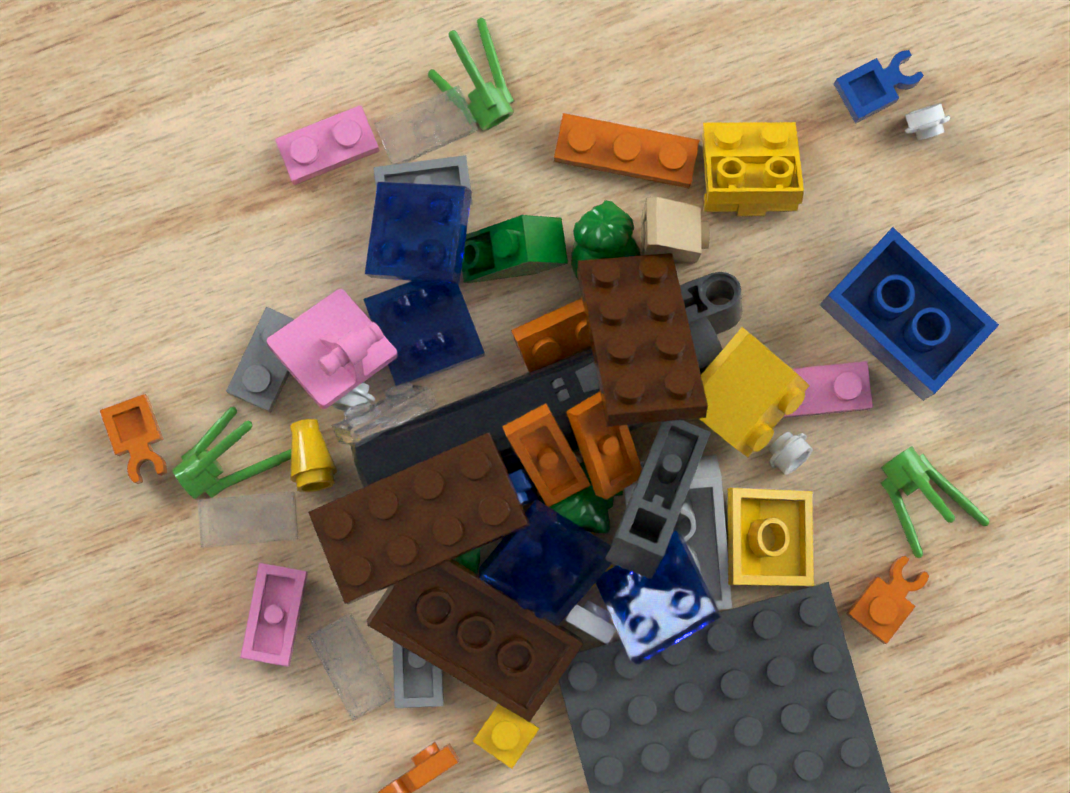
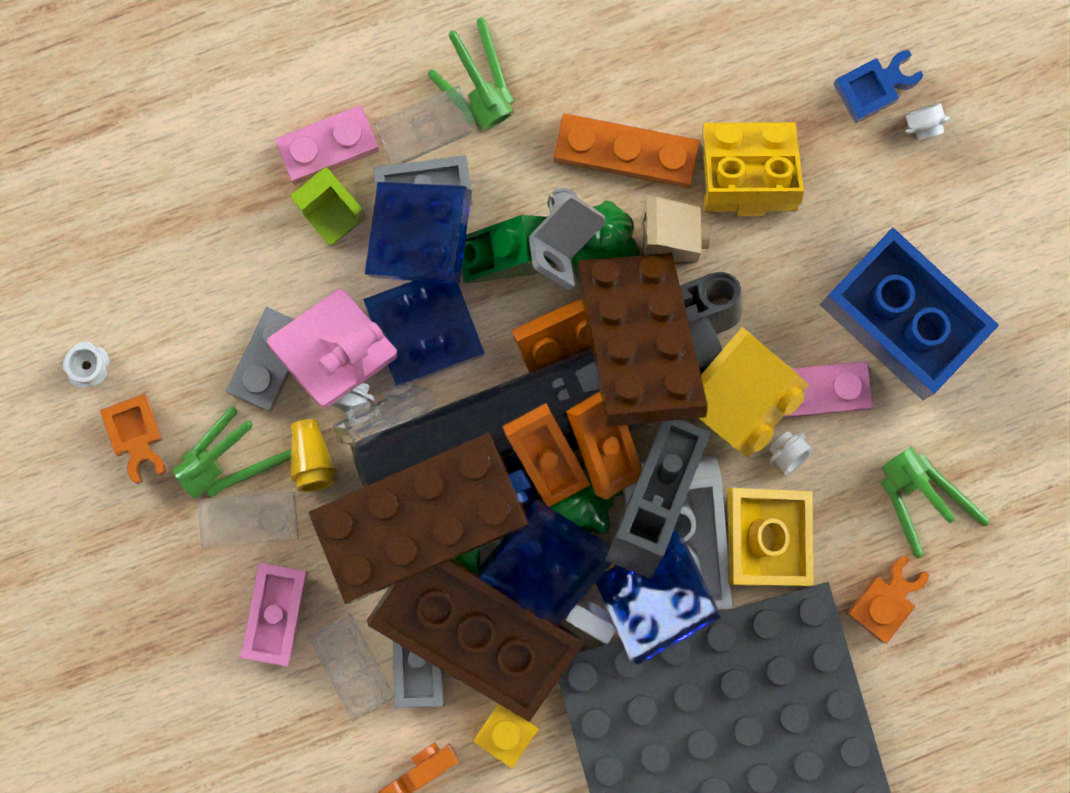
none -> white plate [63,342,110,388]
none -> lime panel [290,166,366,246]
none -> light grey bracket [529,188,606,291]

